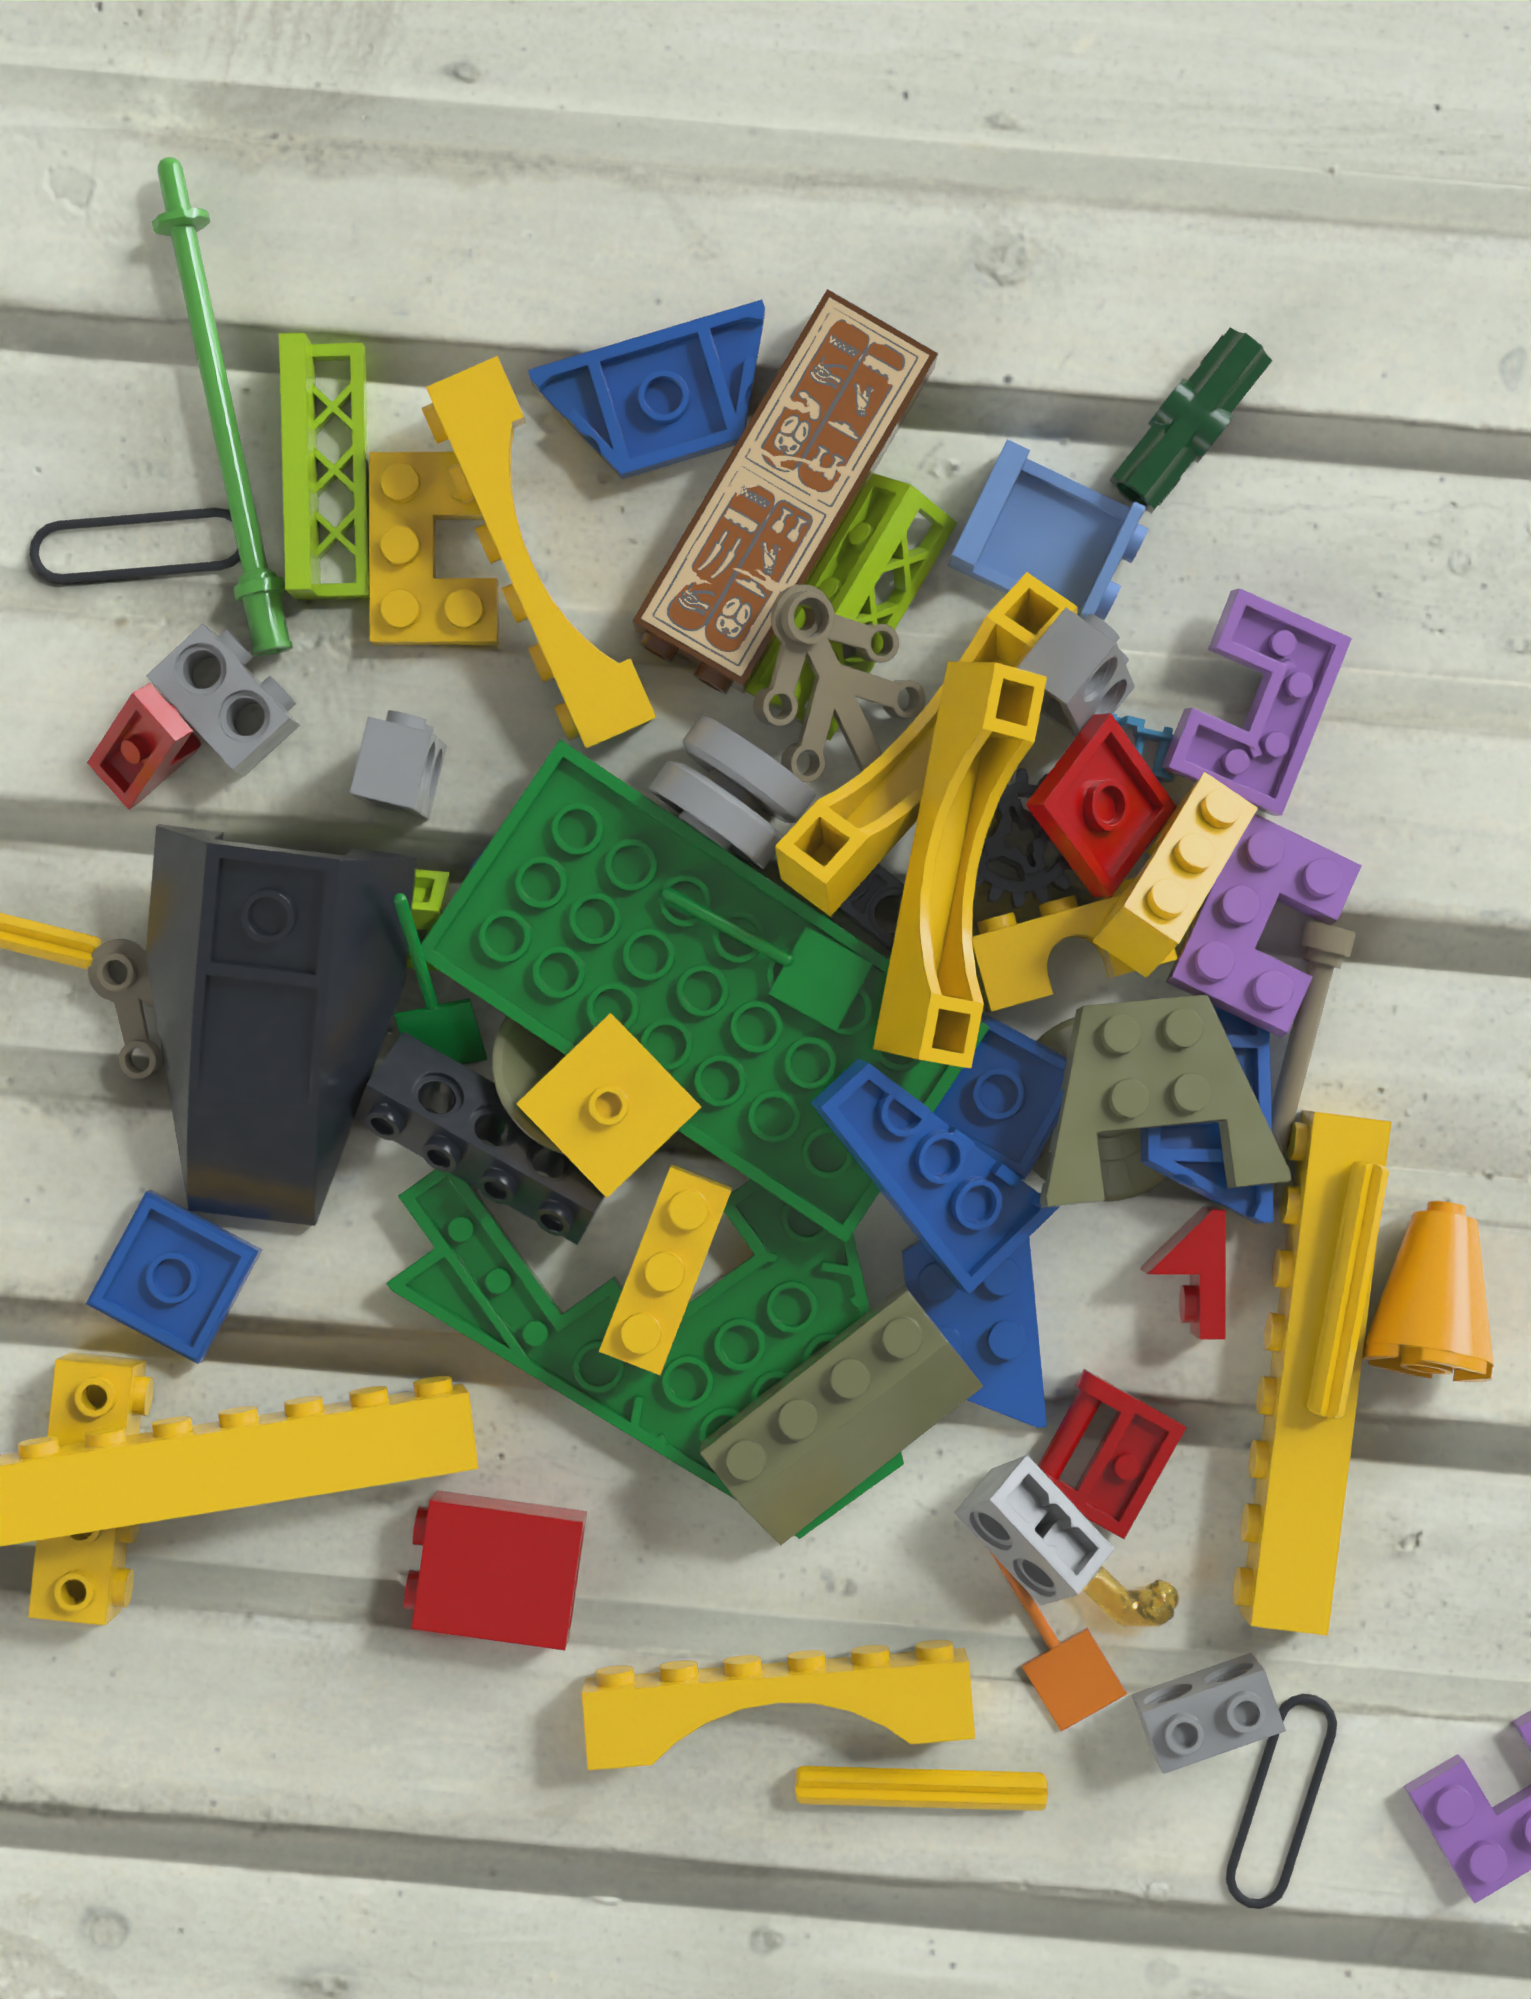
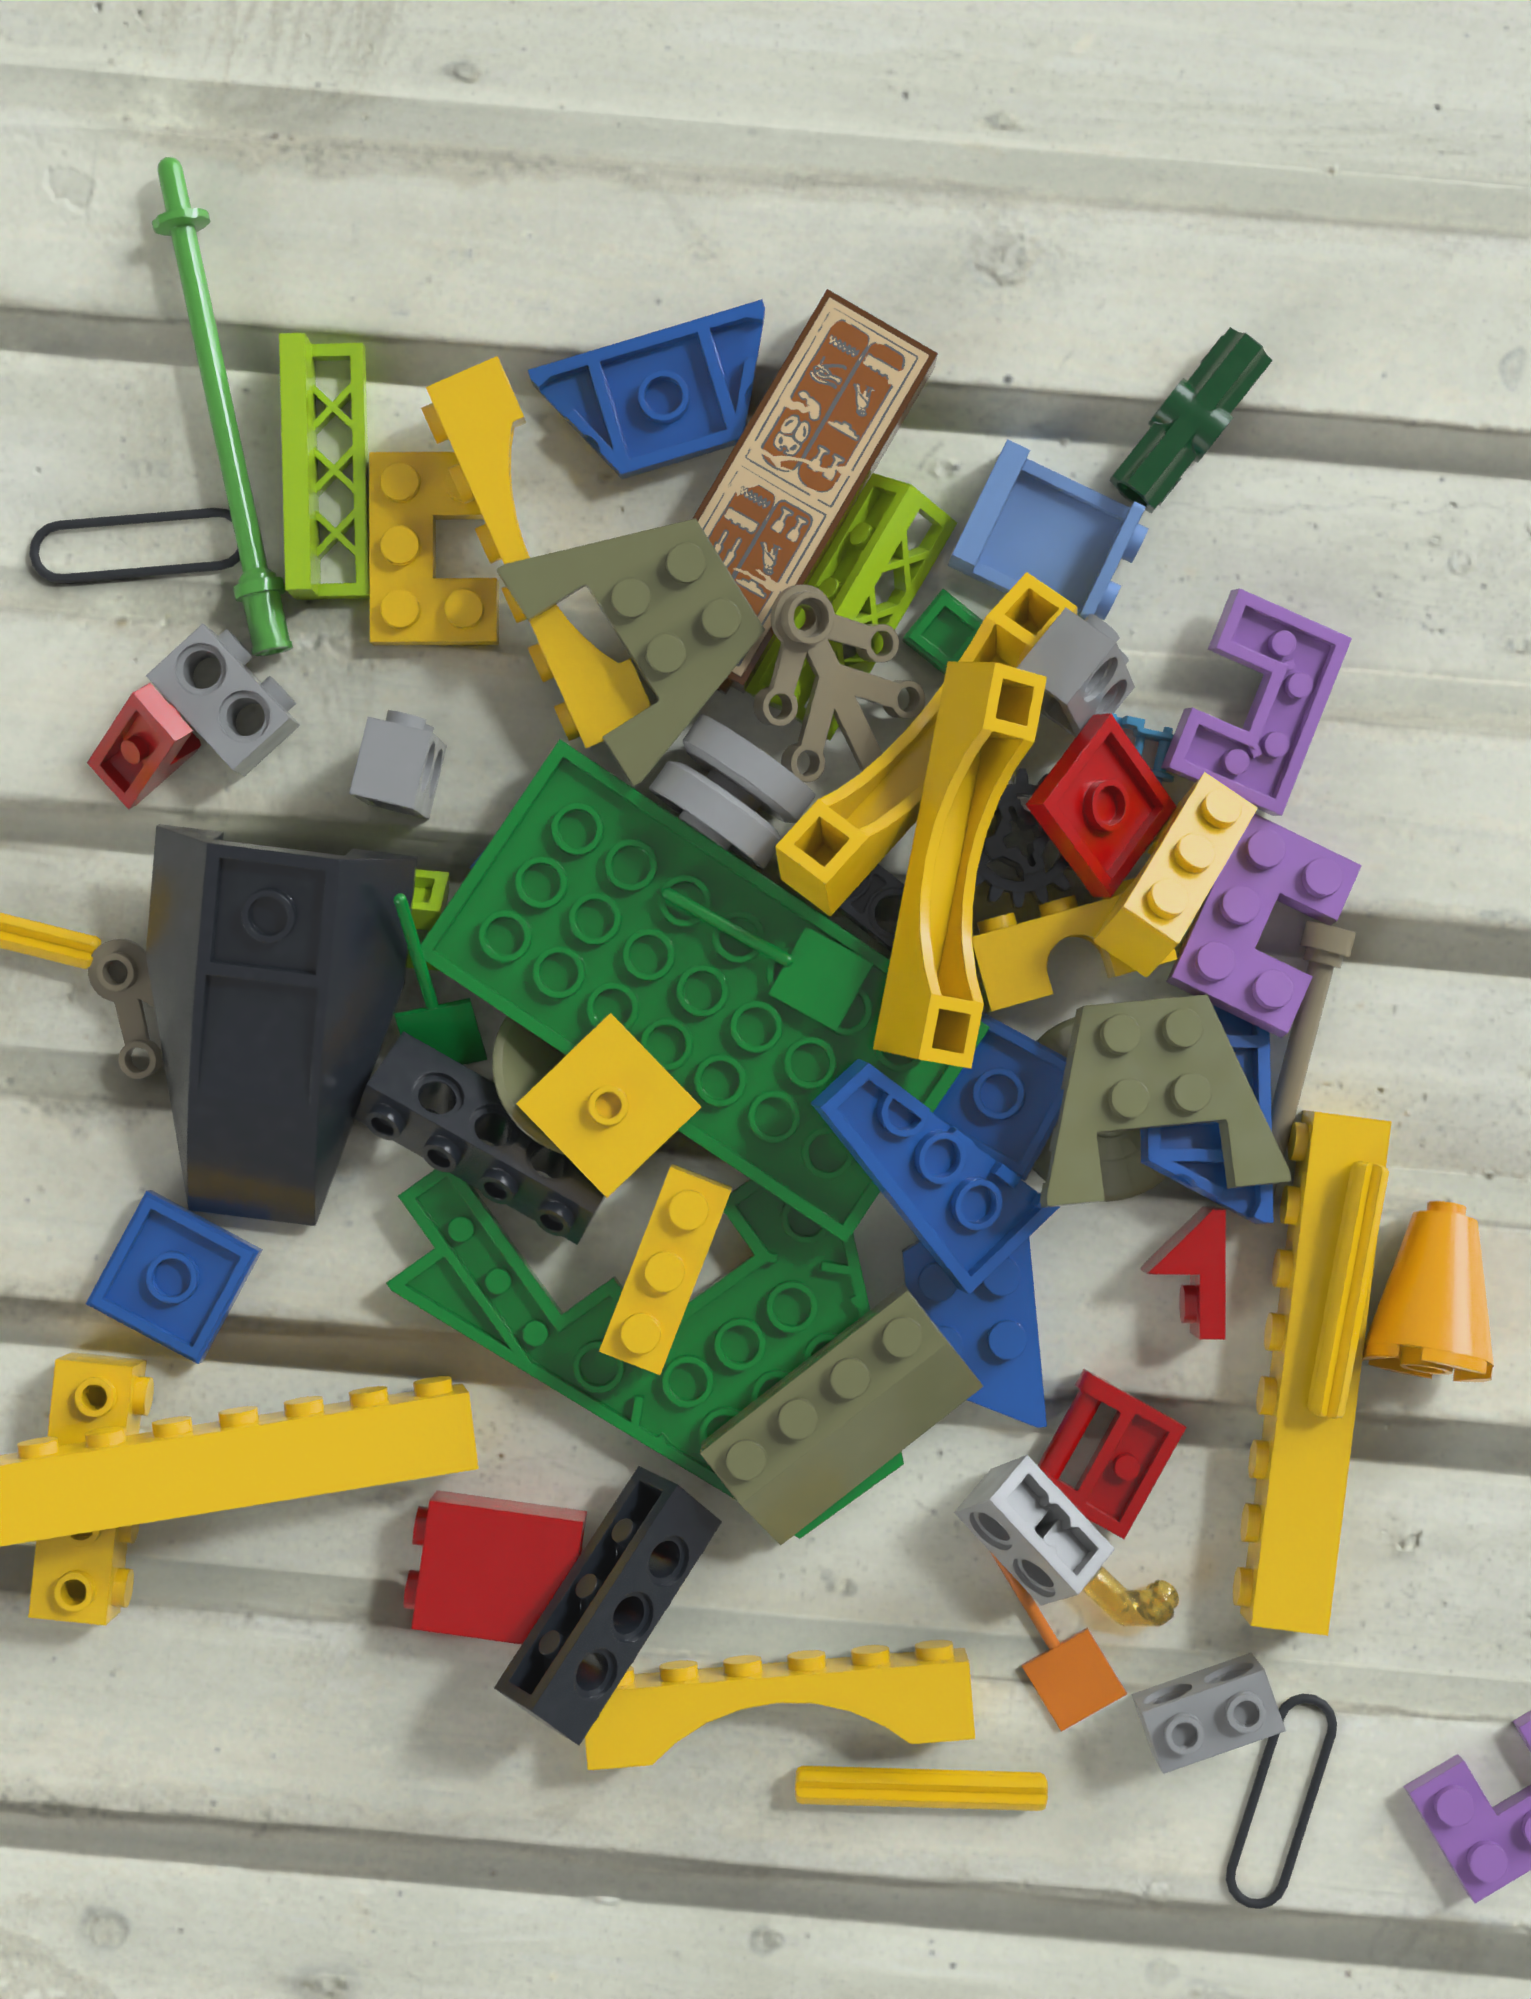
none -> black brick [494,1466,722,1746]
none -> olive wing [496,518,765,787]
none -> green tile [902,589,983,675]

